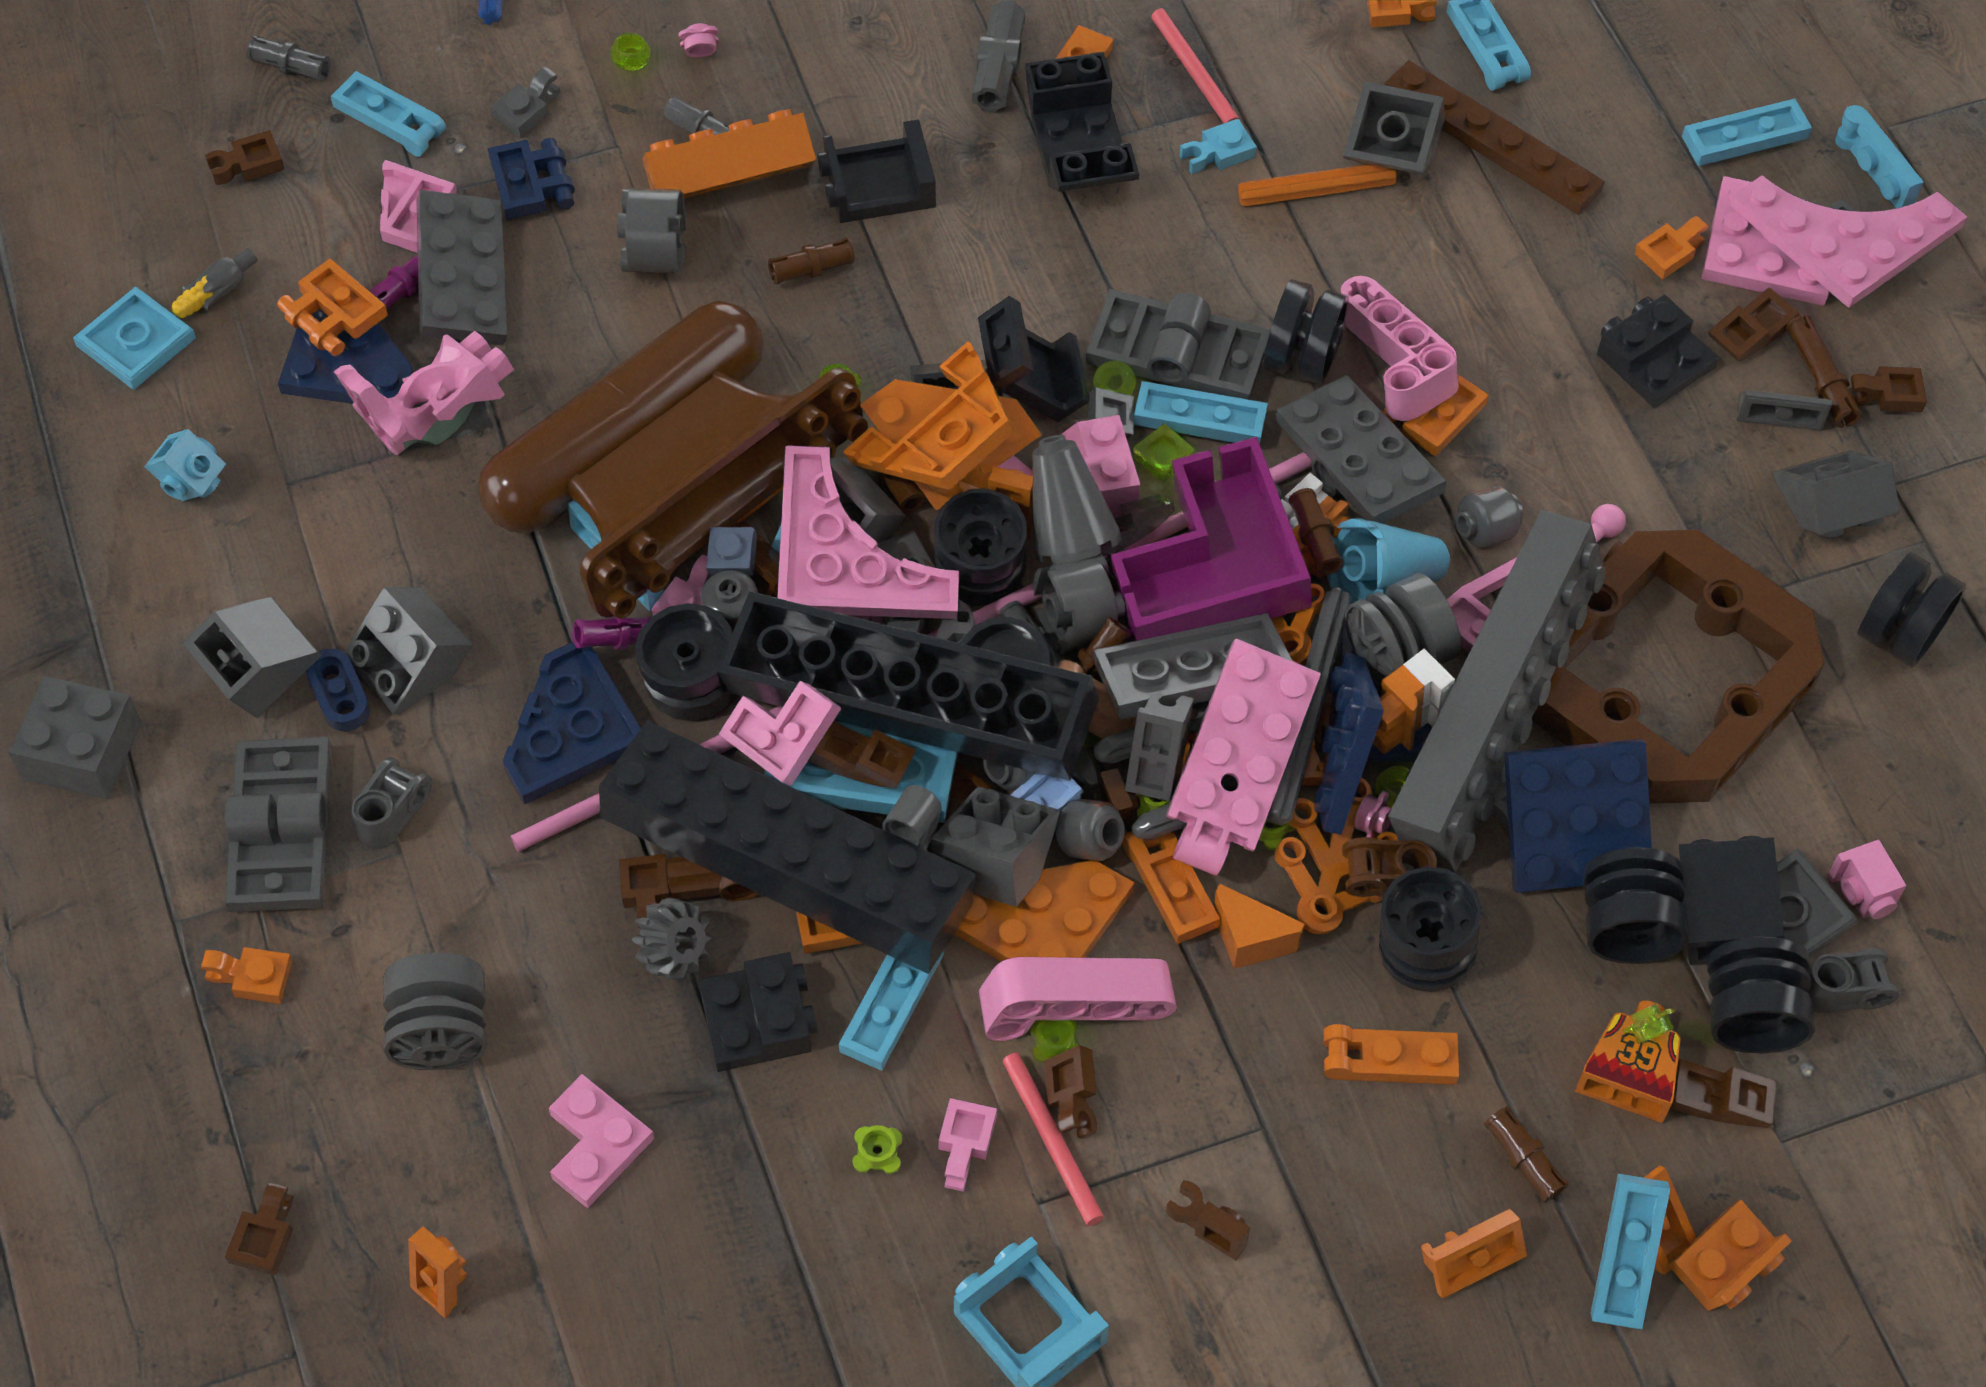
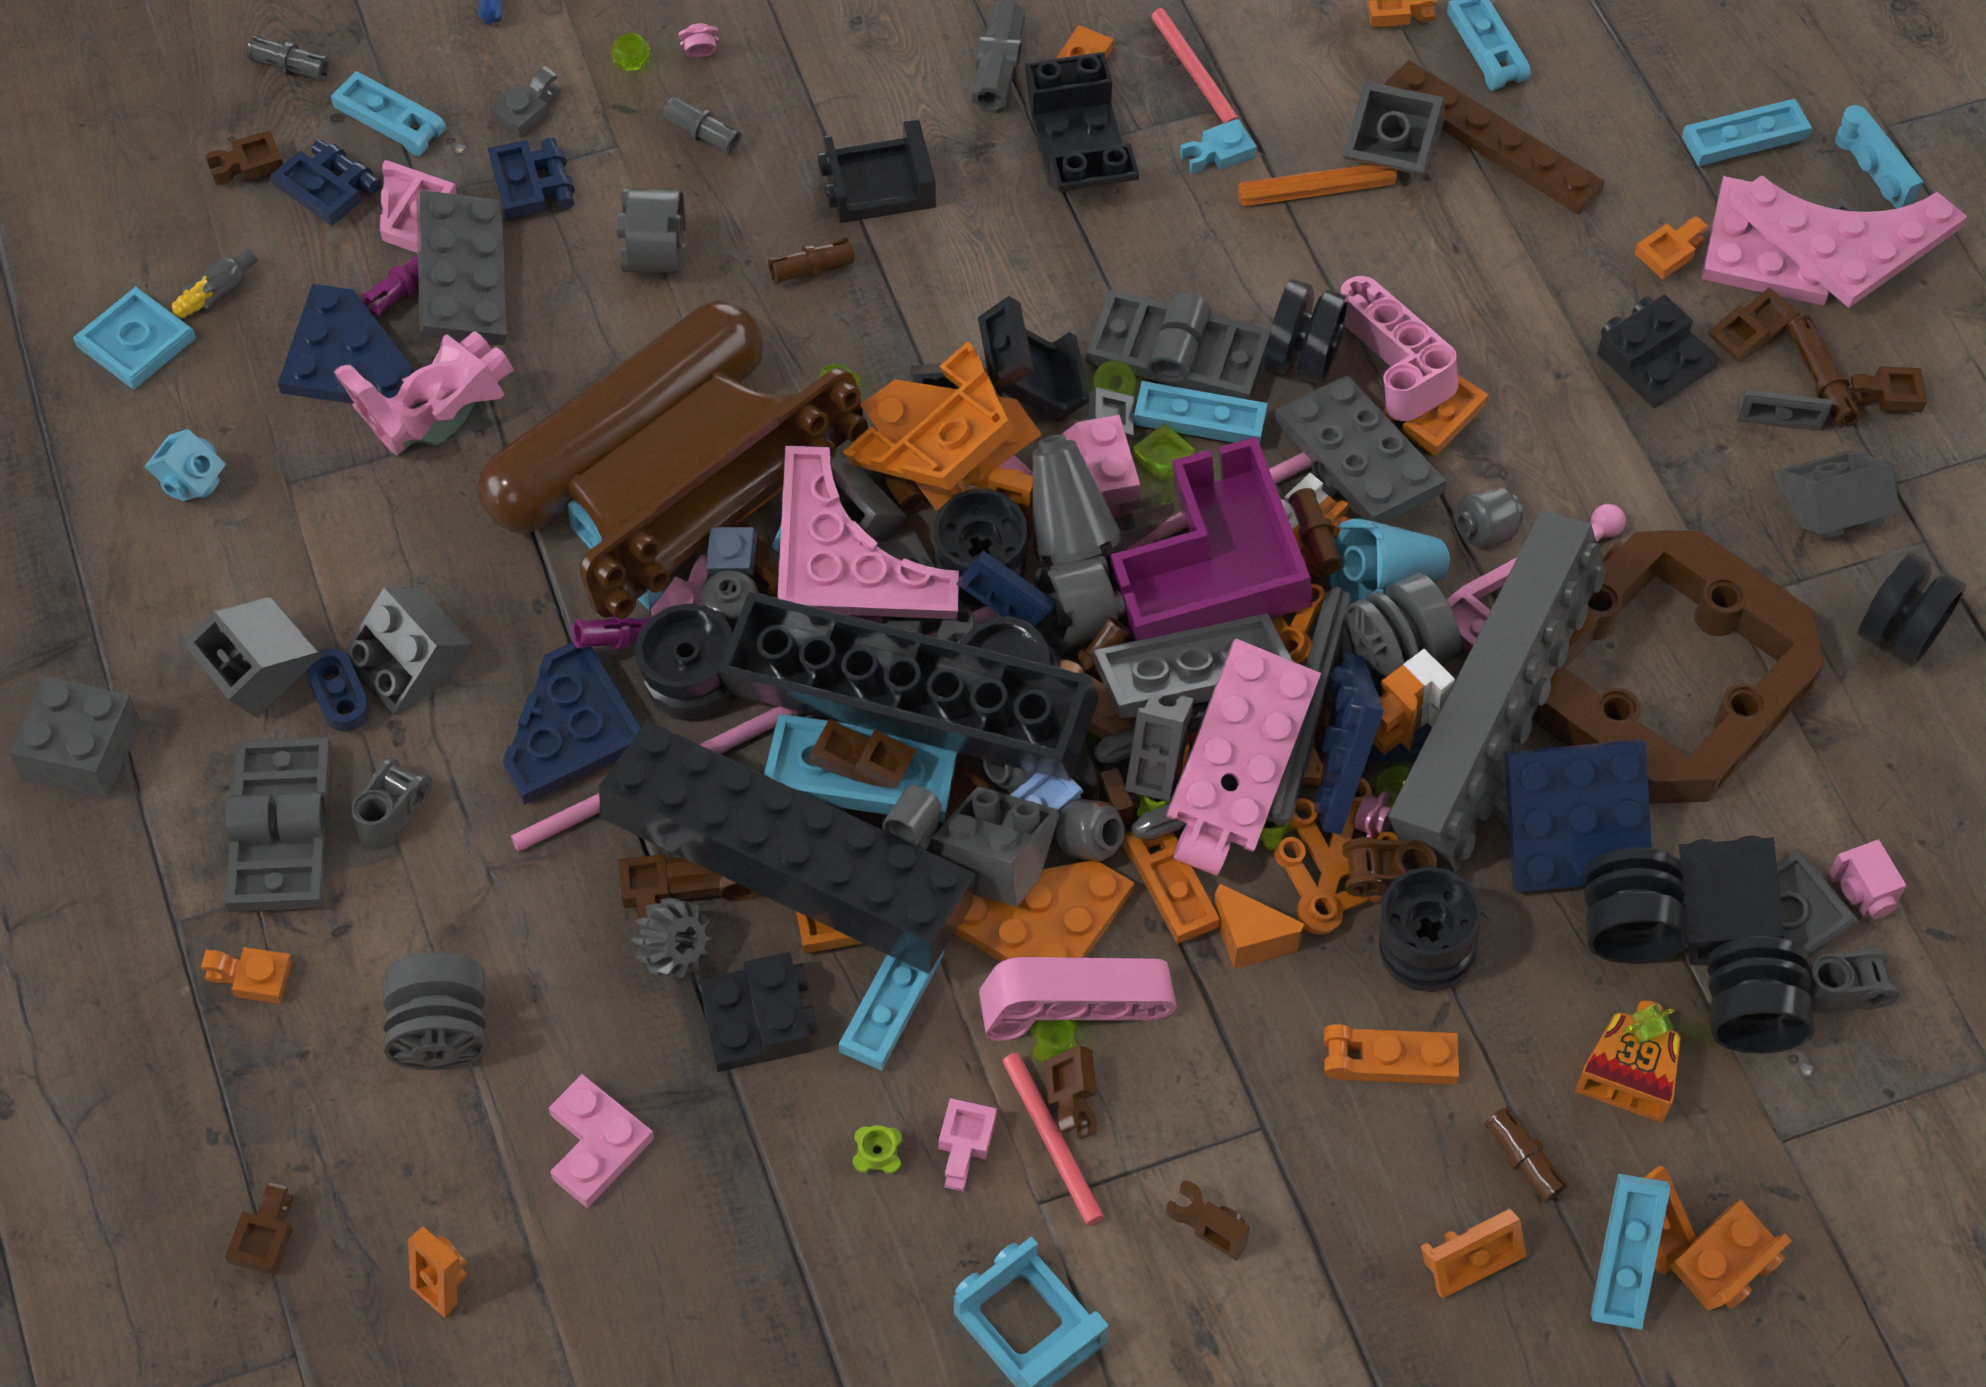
orange plate [277,258,388,356] -> none
orange brick [642,109,816,199] -> none
bright pink plate [719,681,841,786] -> none
reddish brown slope [1670,1059,1777,1128] -> none
none -> dark blue plate [271,139,381,226]
none -> dark blue plate [957,551,1056,628]

